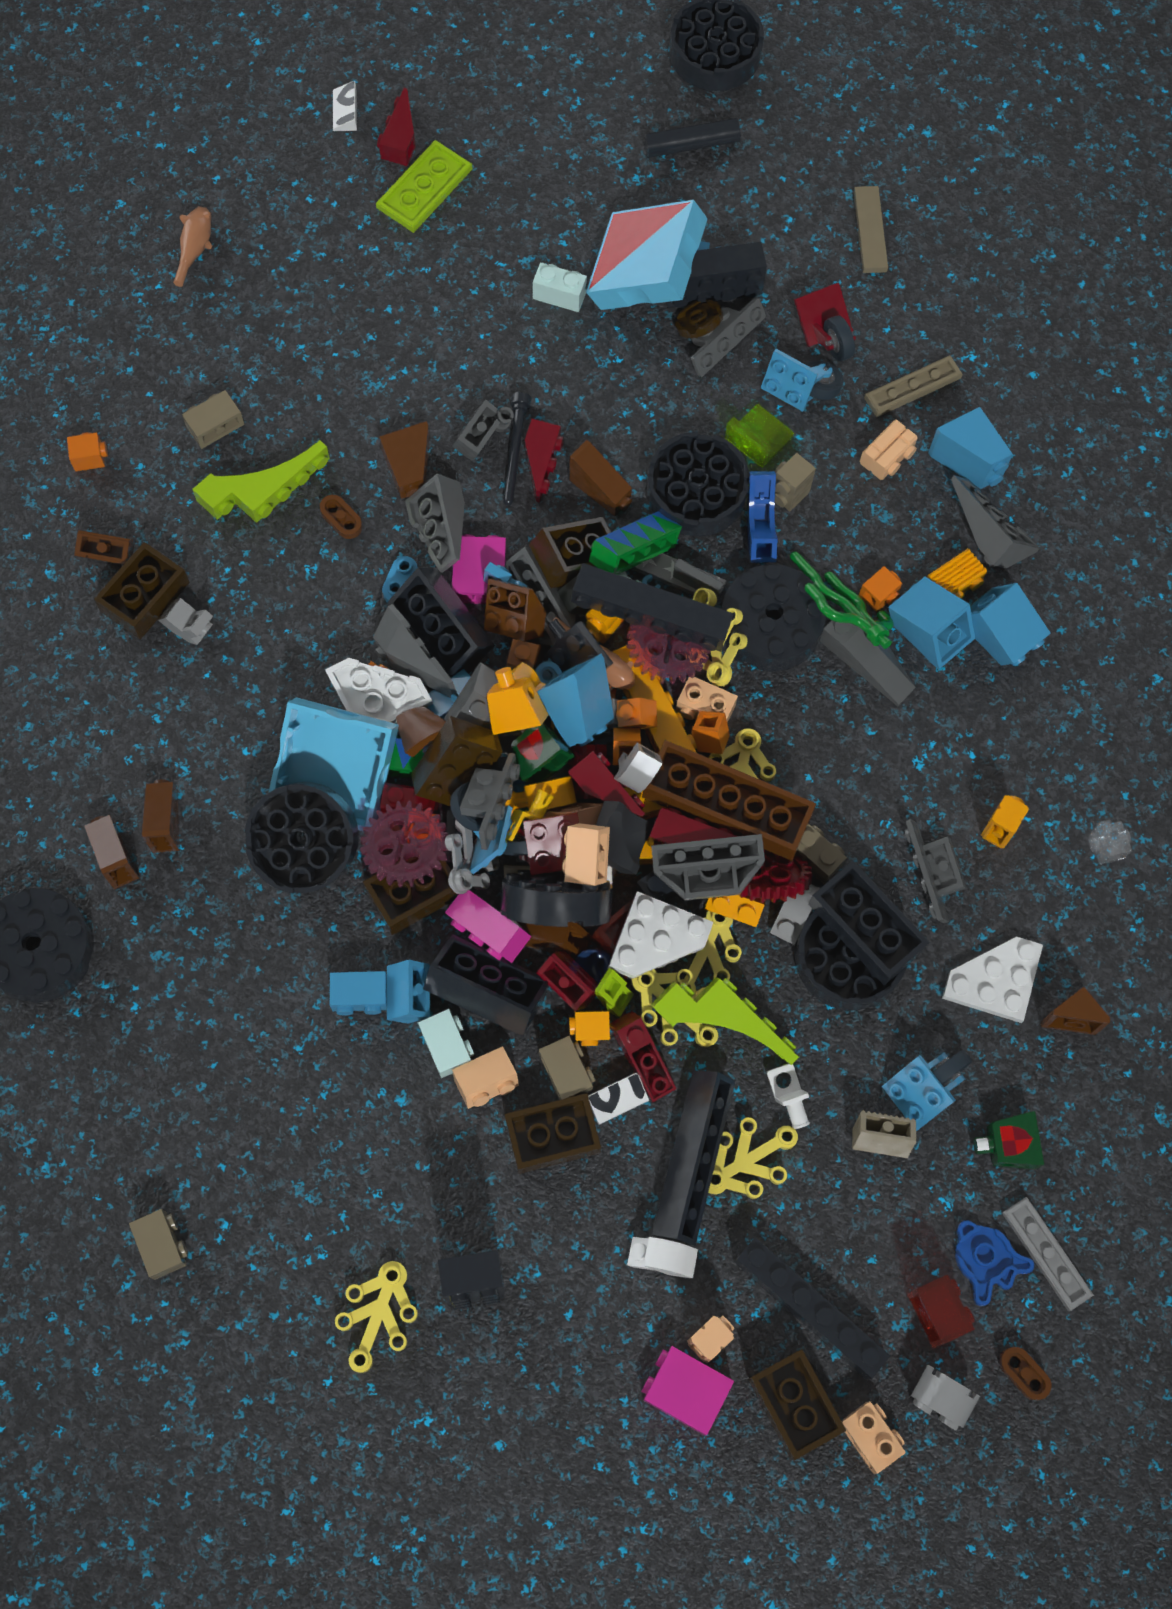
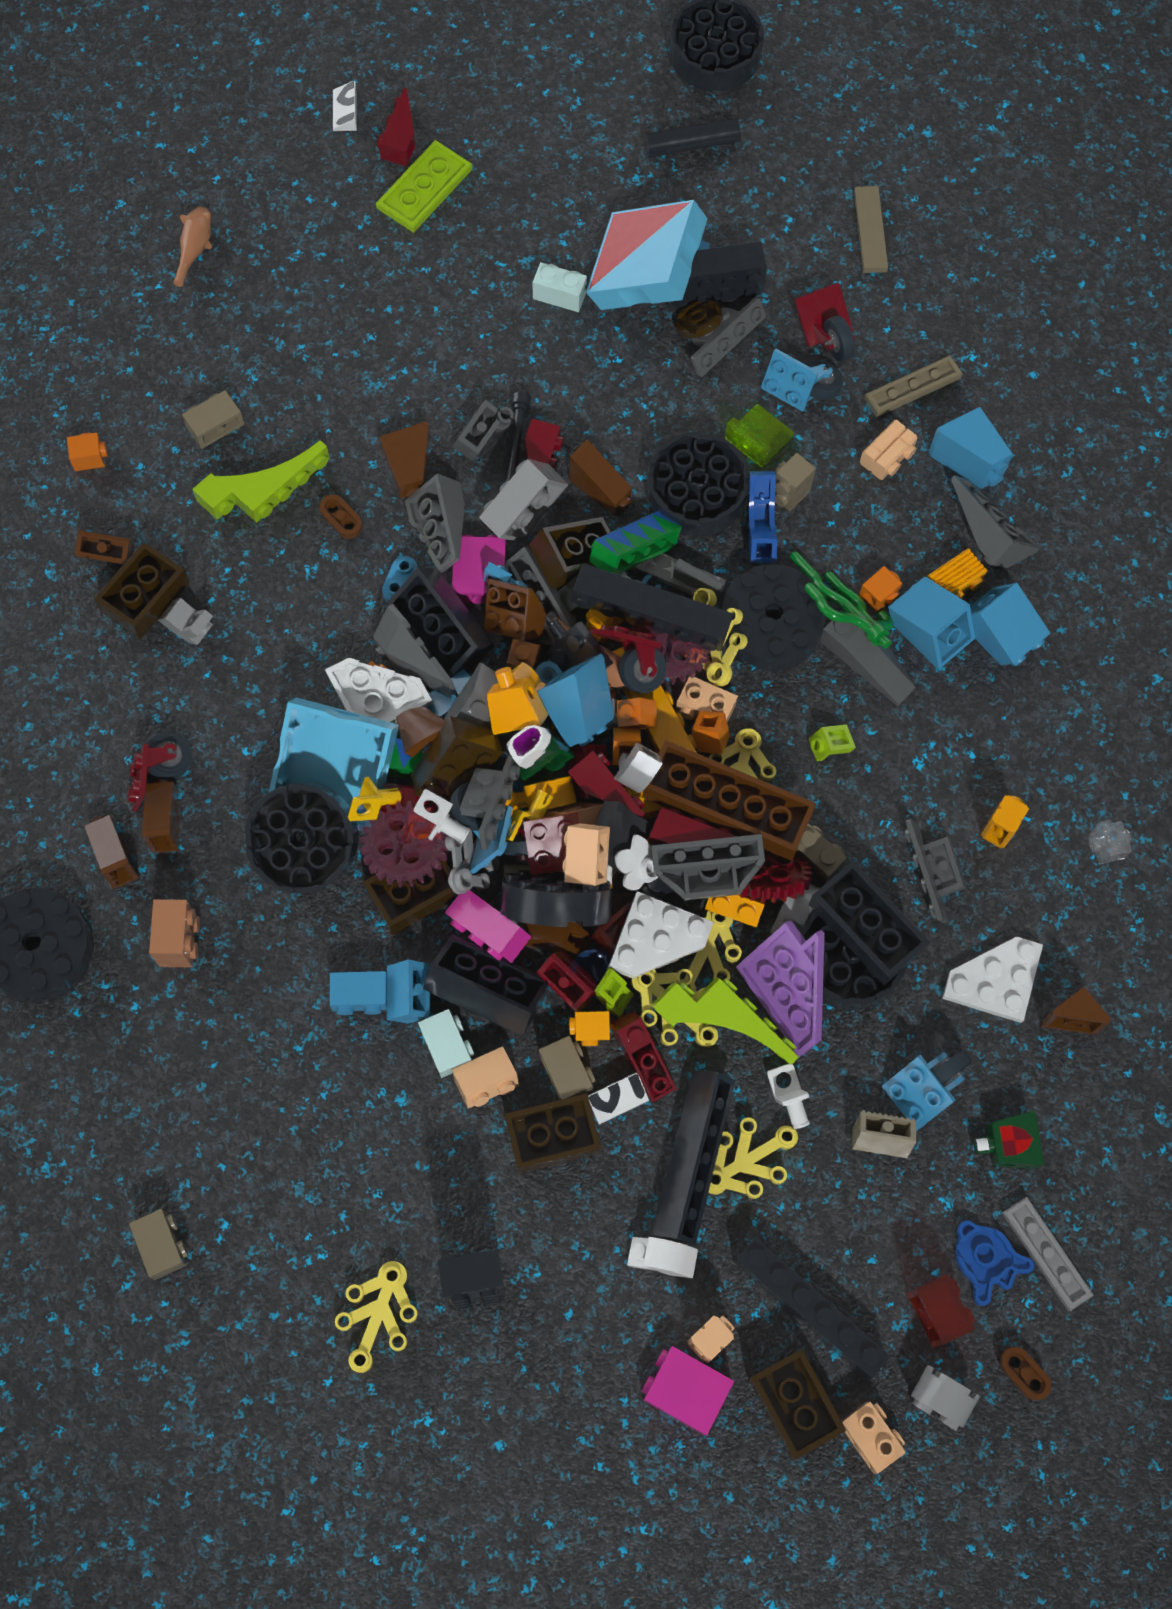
none -> plate [128,732,192,812]
none -> nougat brick [149,900,200,967]
none -> yellow bracket [348,777,401,821]
none -> white bracket [413,789,471,844]
none -> light grey brick [479,459,569,542]
none -> rock [507,725,551,769]
none -> plate [590,625,666,693]
none -> white plate [615,835,658,890]
none -> medium lavender wing [736,921,824,1057]
none -> lime bracket [809,724,856,761]

